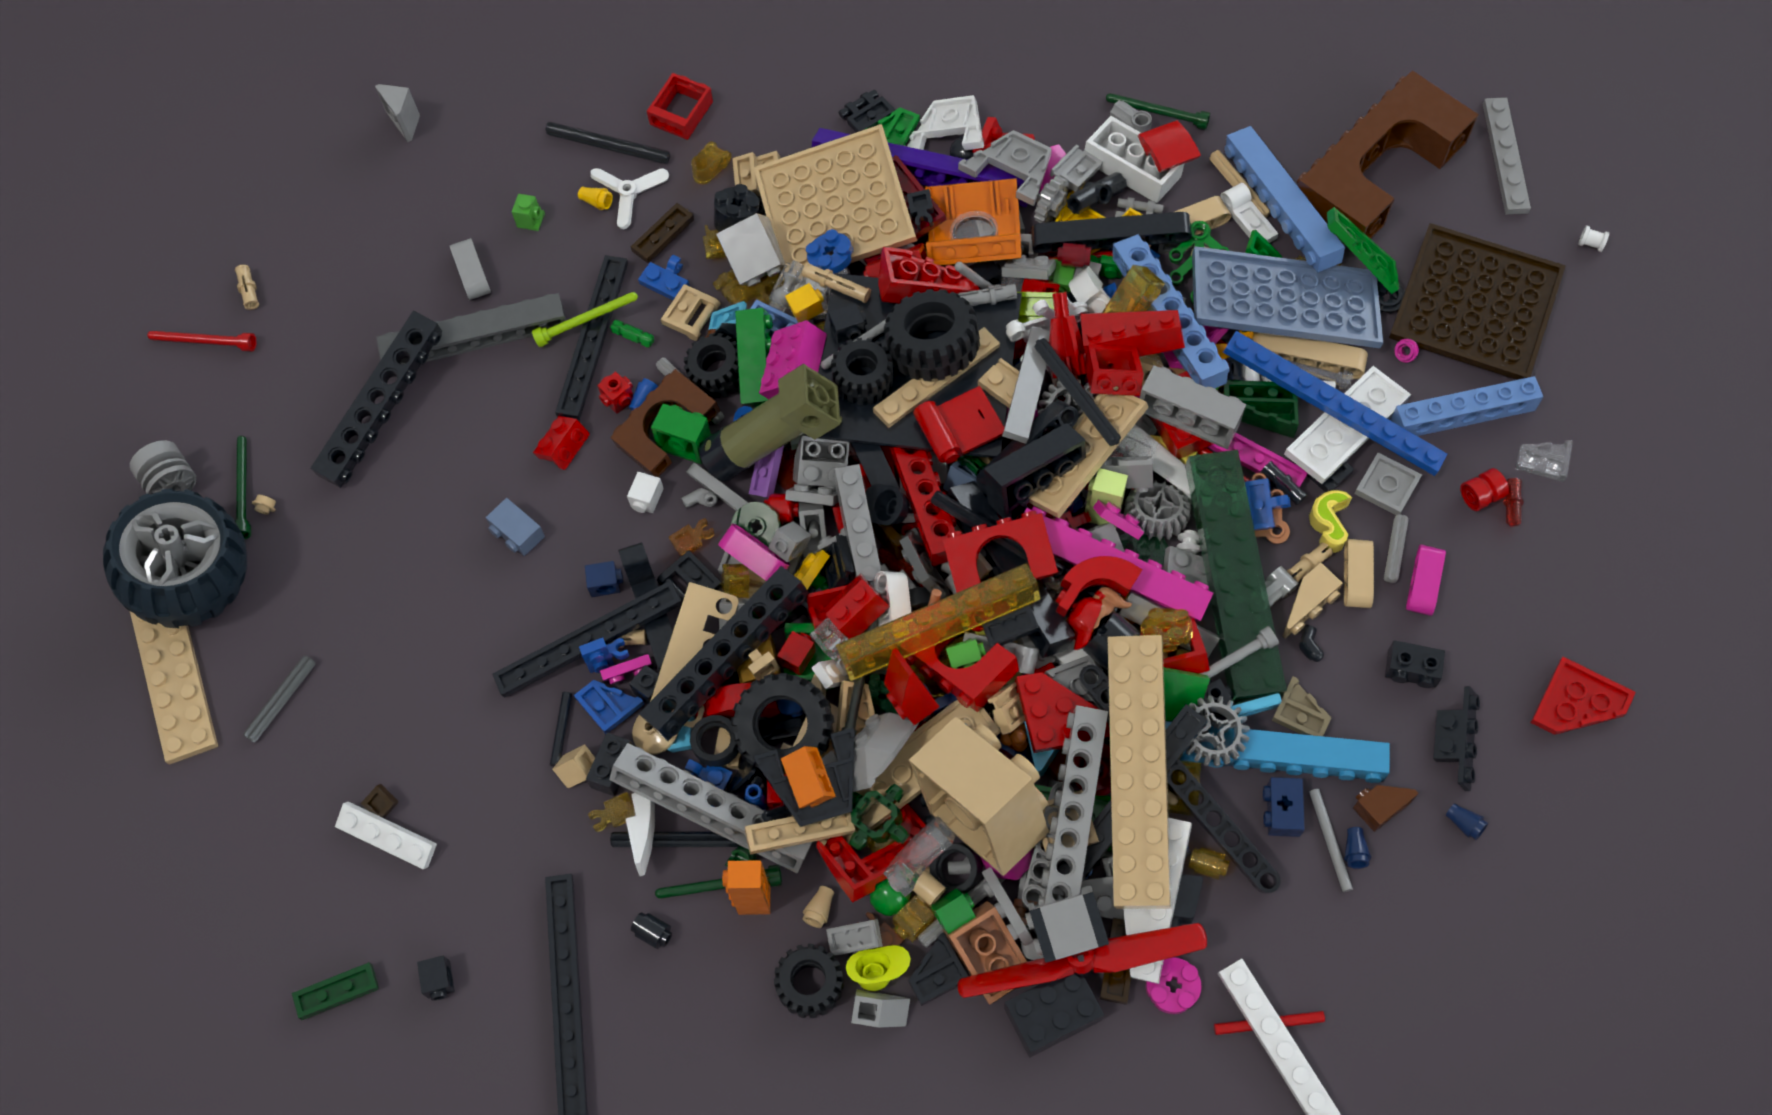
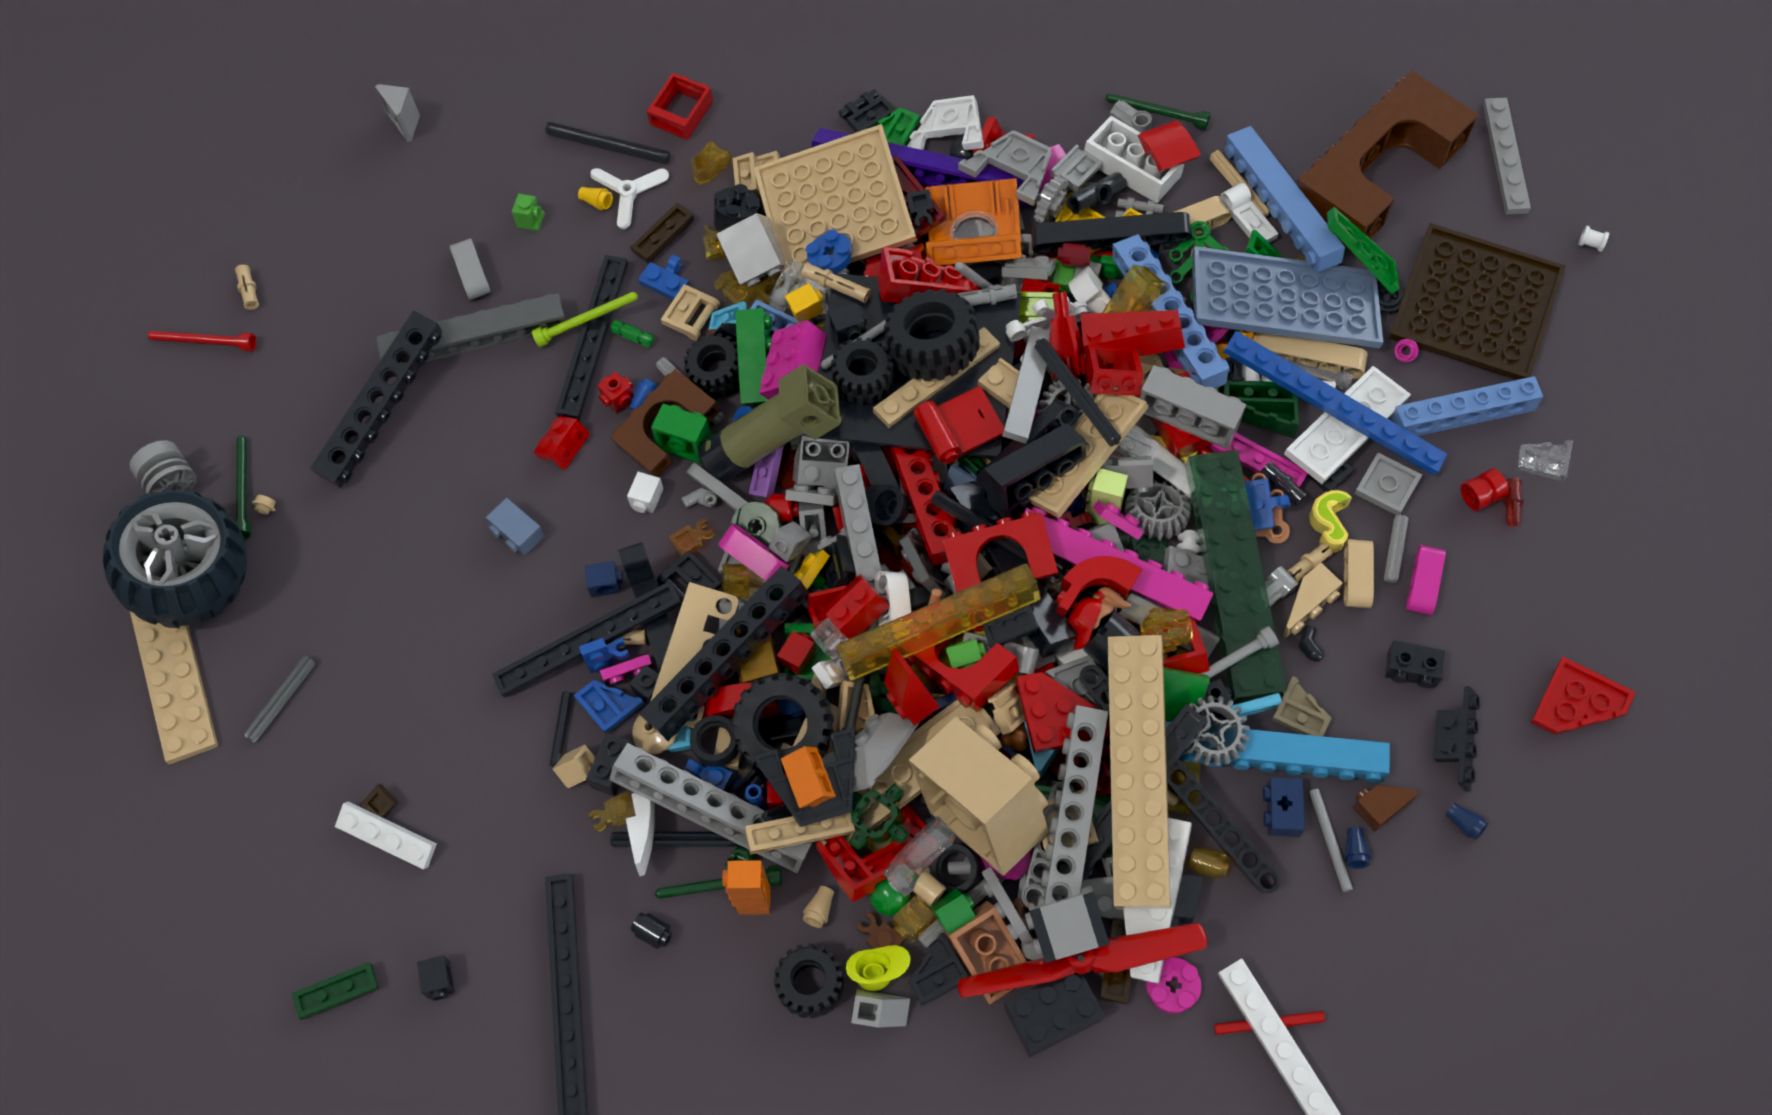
tan tile [748,649,780,680] -> none
light grey plate [826,919,883,956] -> none

